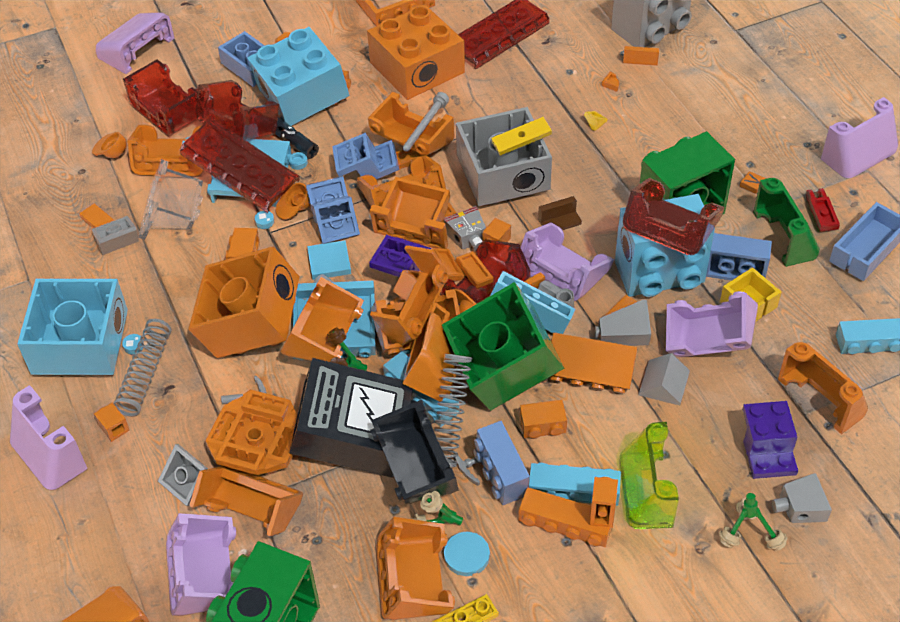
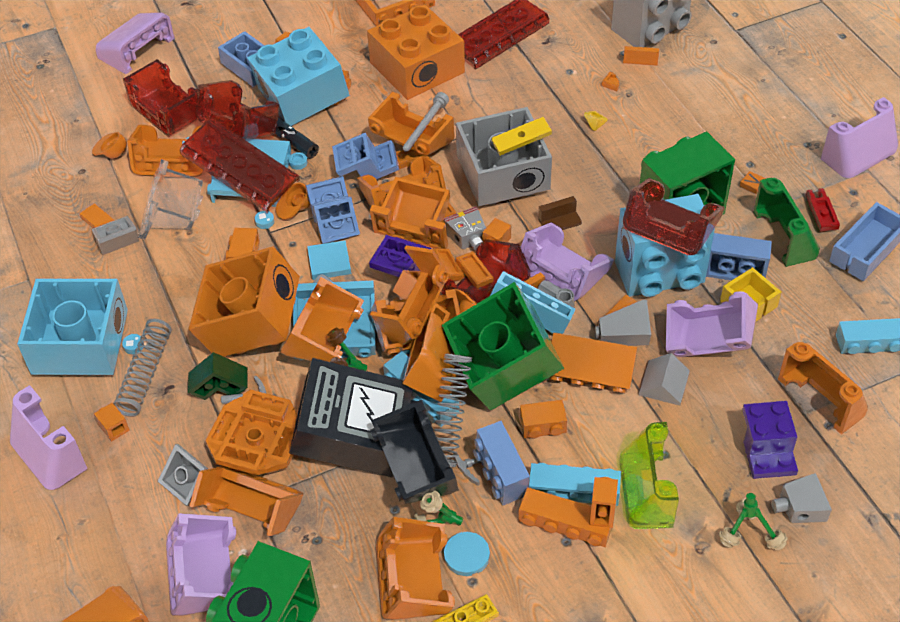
none -> dark green brick [188,352,248,400]

